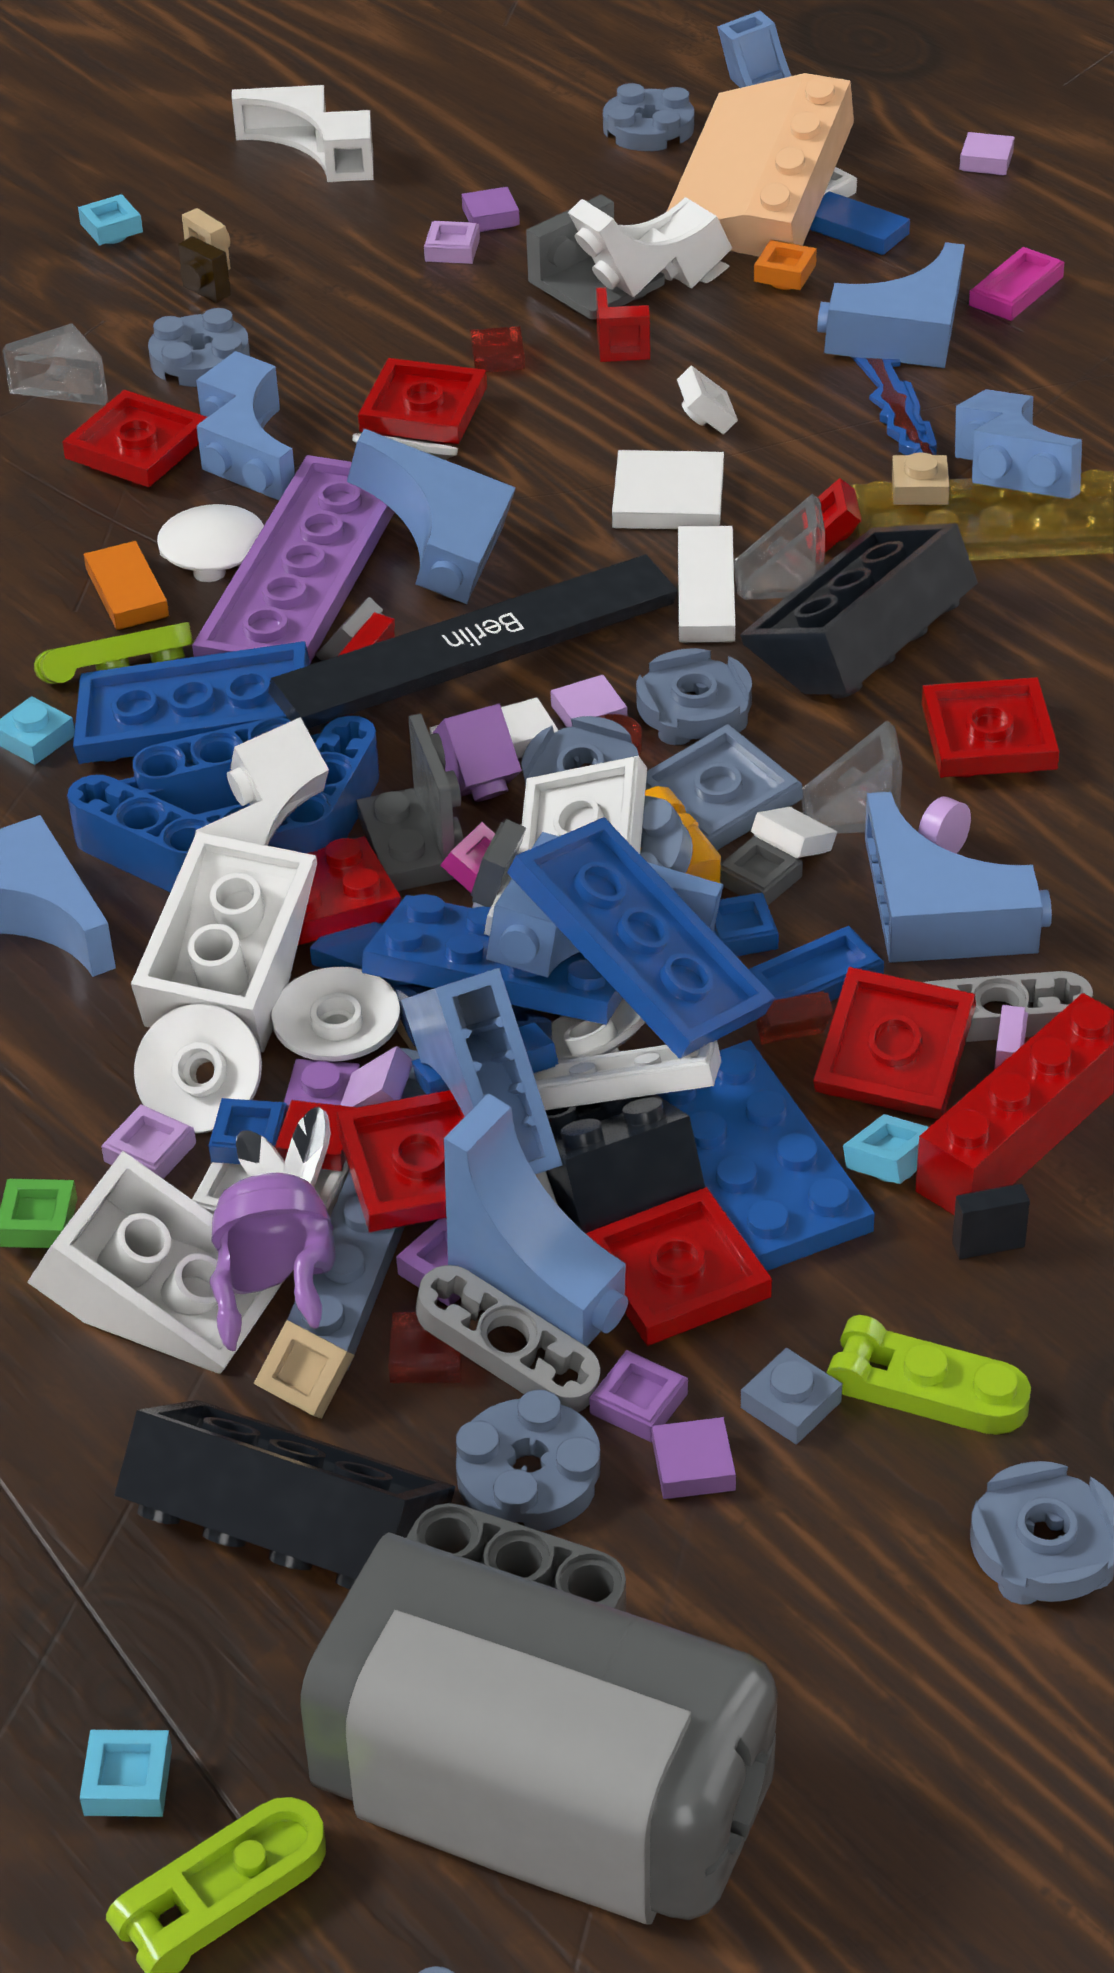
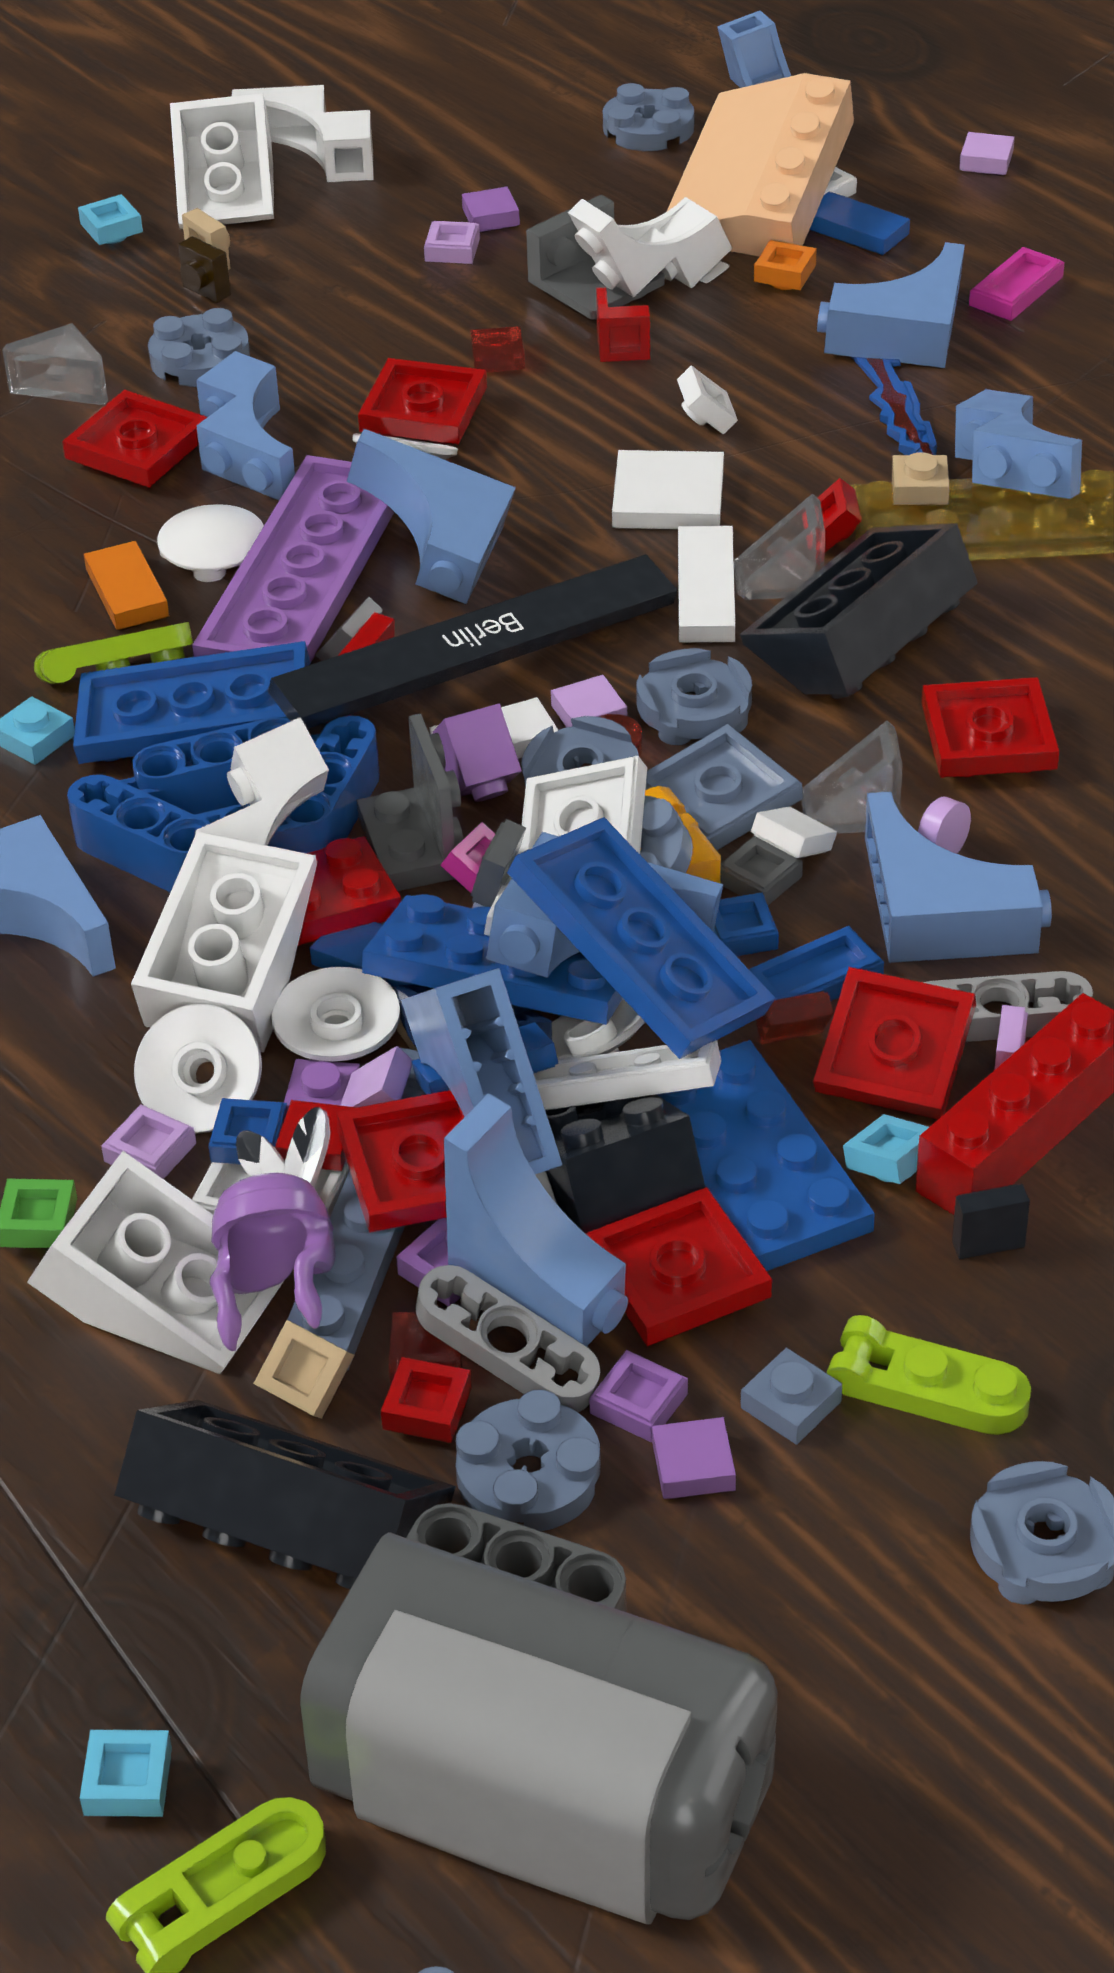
none -> white slope [170,93,274,229]
none -> red plate [381,1357,472,1443]

